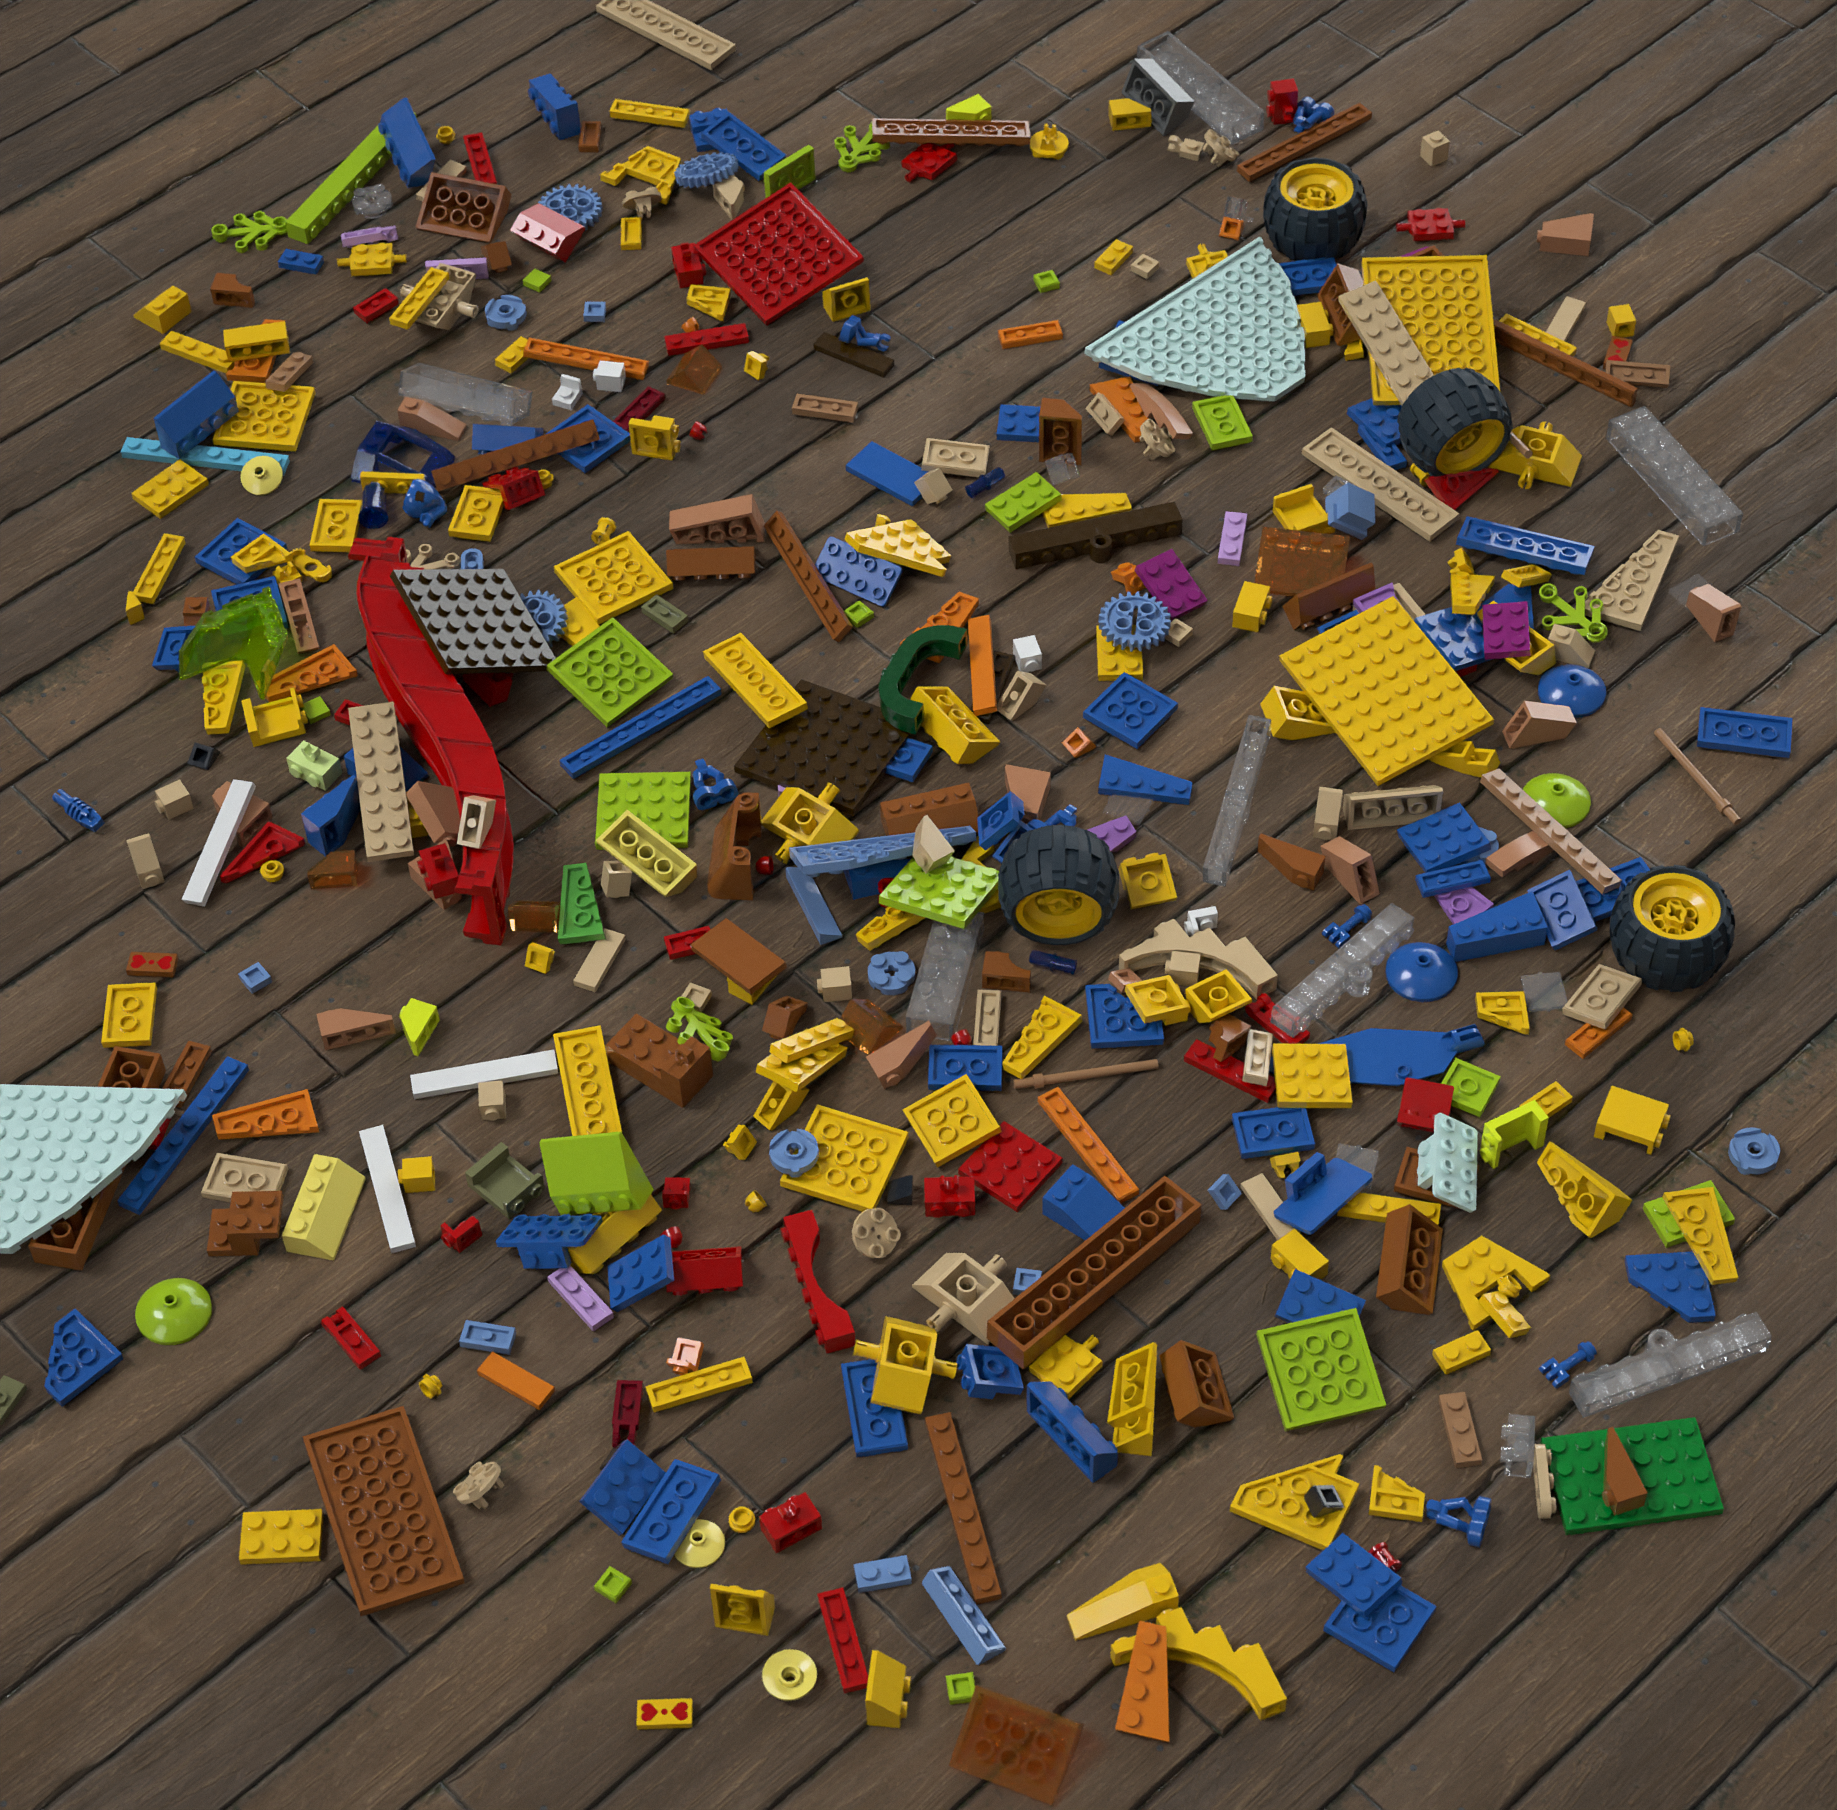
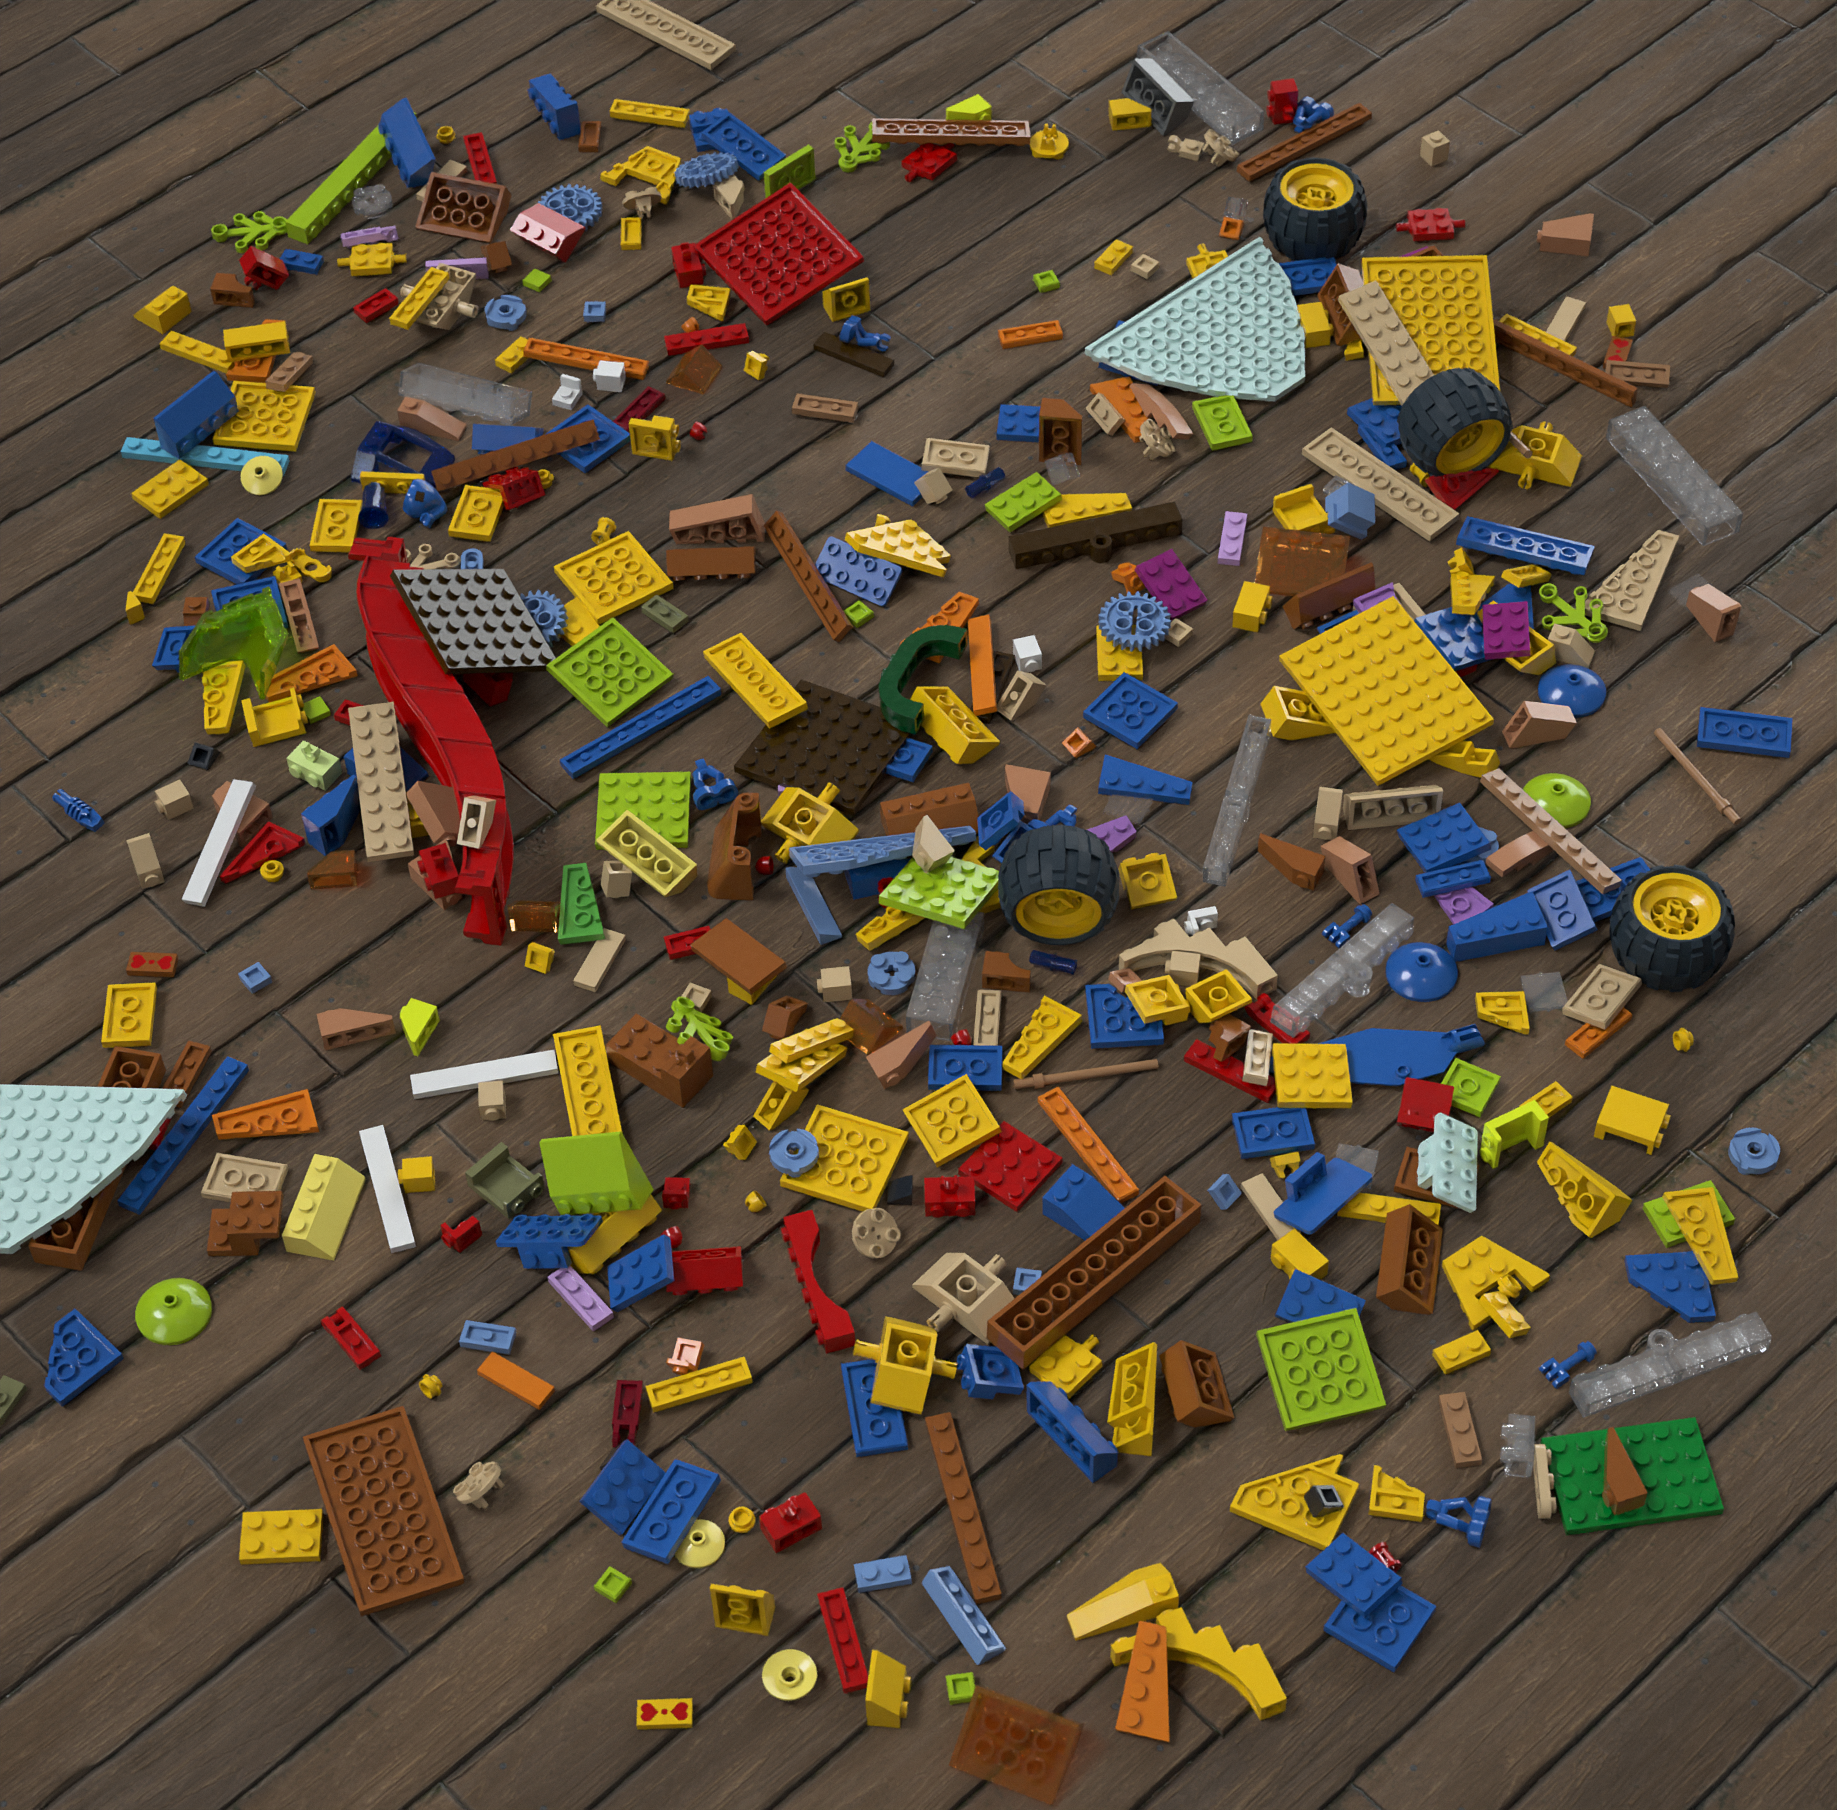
none -> red brick [239,246,289,290]

